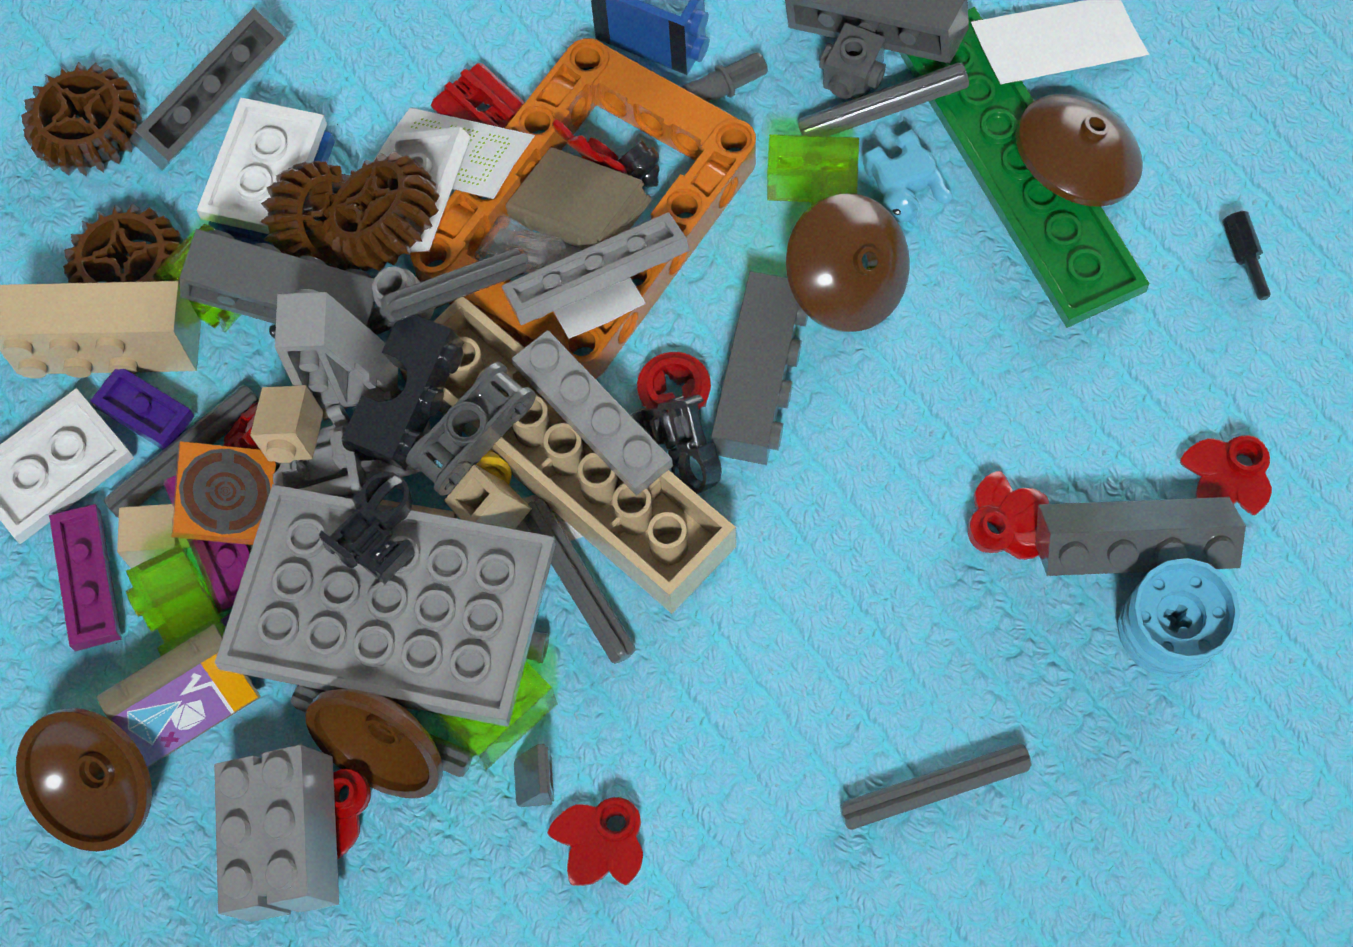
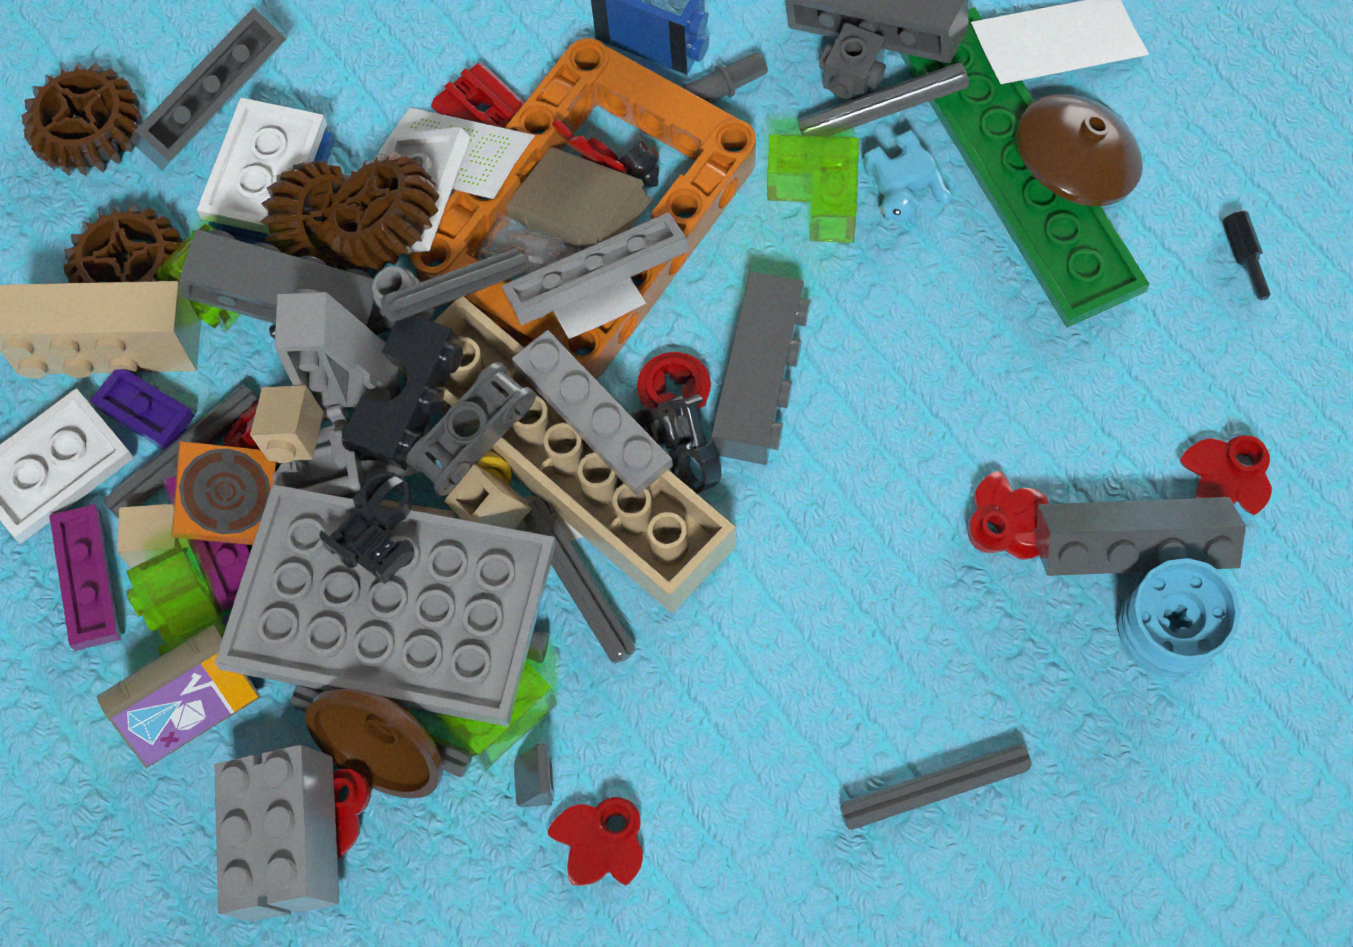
reddish brown dish [16,708,152,852] -> none
reddish brown dish [786,194,910,332] -> none

